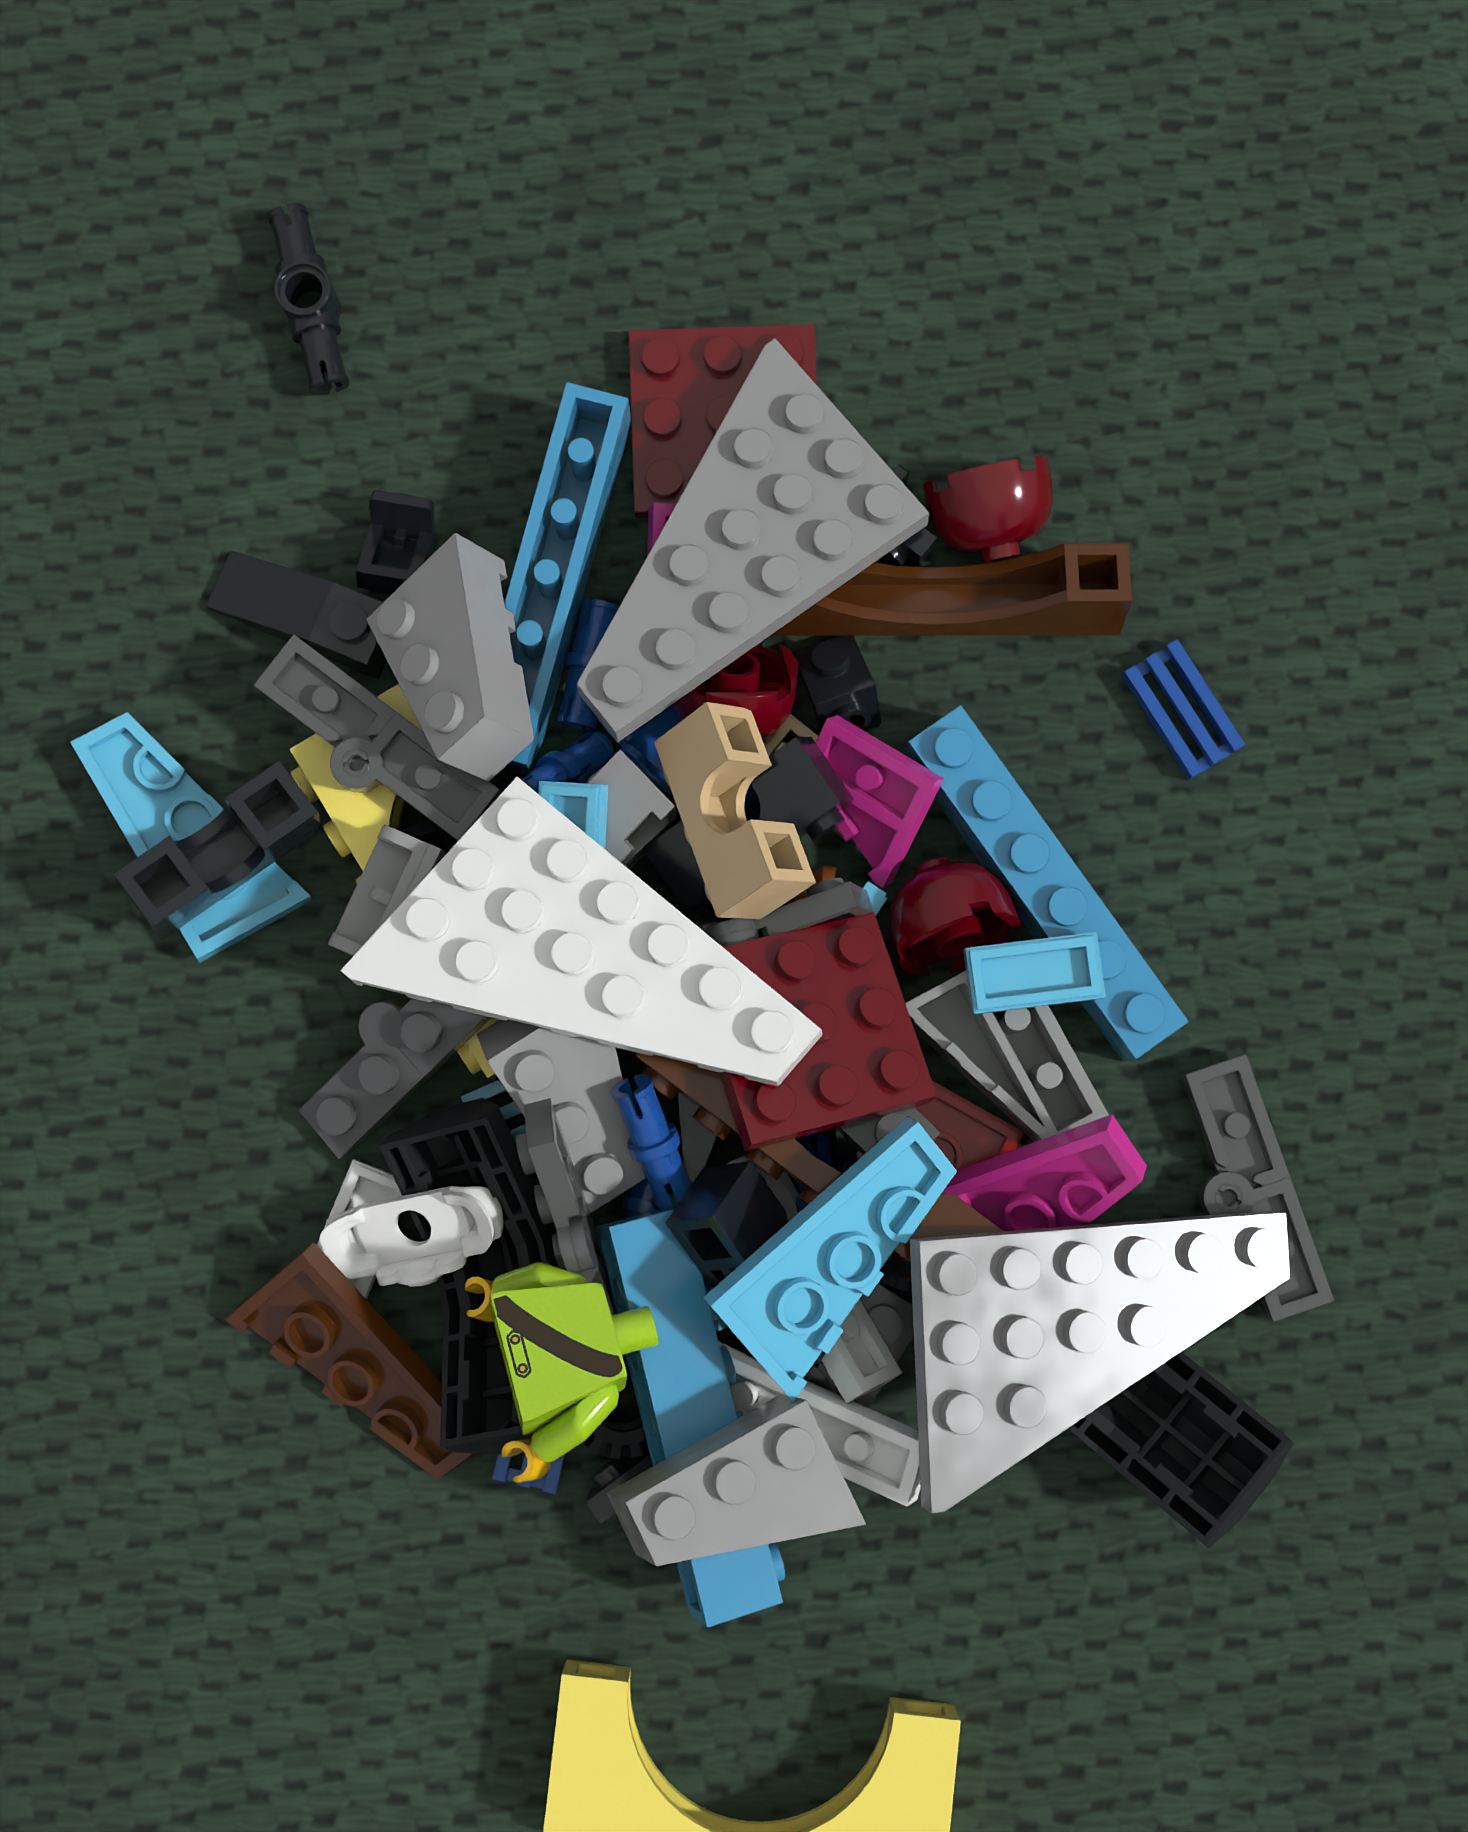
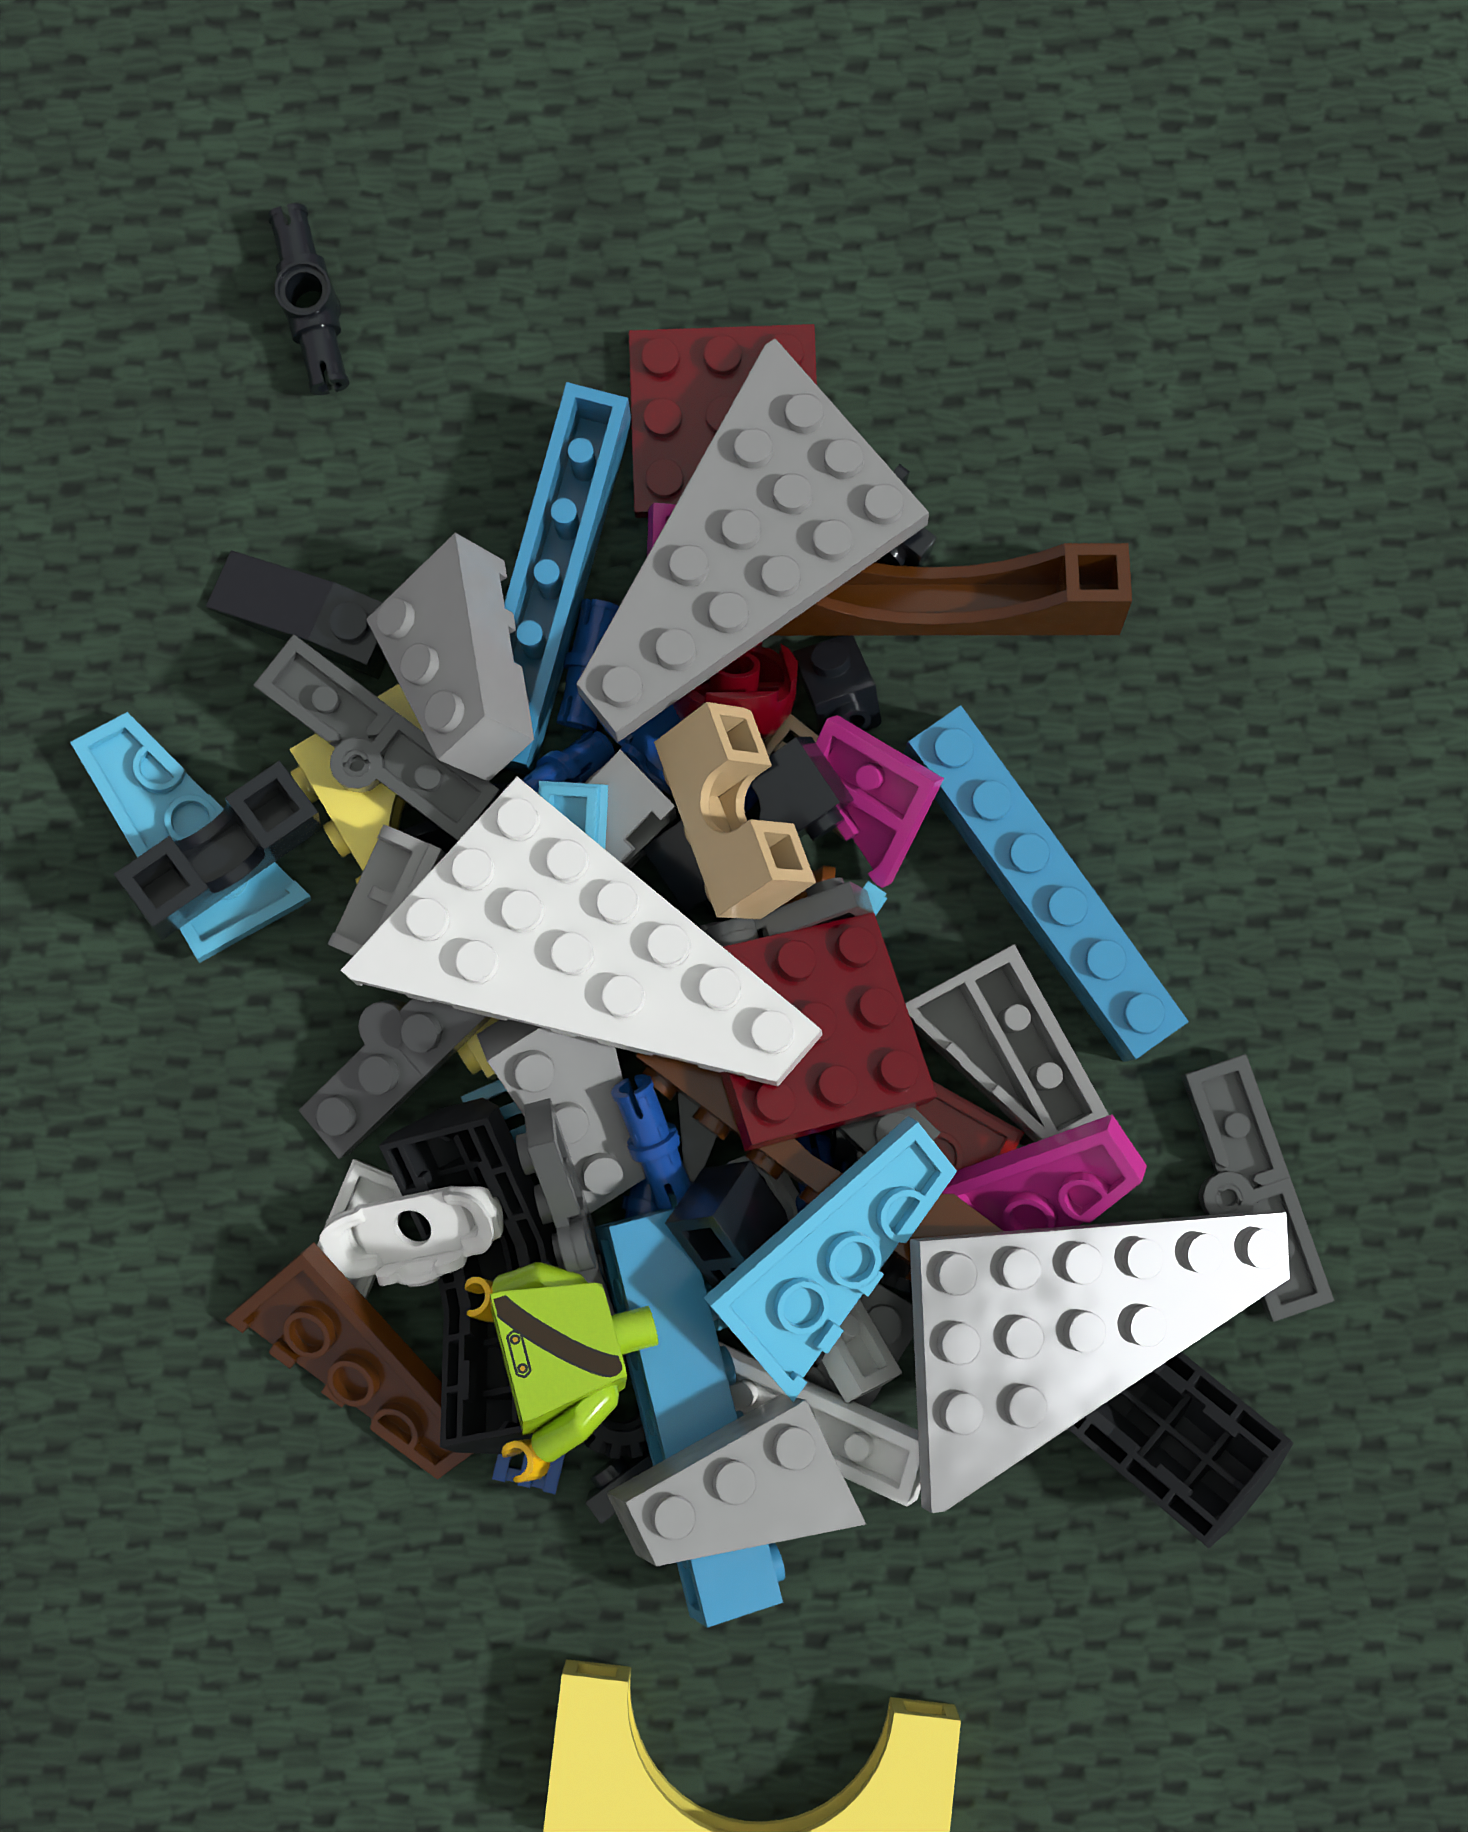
black bracket [356,490,436,594] -> none
dark red cylinder [888,858,1022,977] -> none
dark red cylinder [922,456,1053,563] -> none
medium azure tile [963,932,1106,1015] -> none
blue tile [1121,639,1246,781] -> none

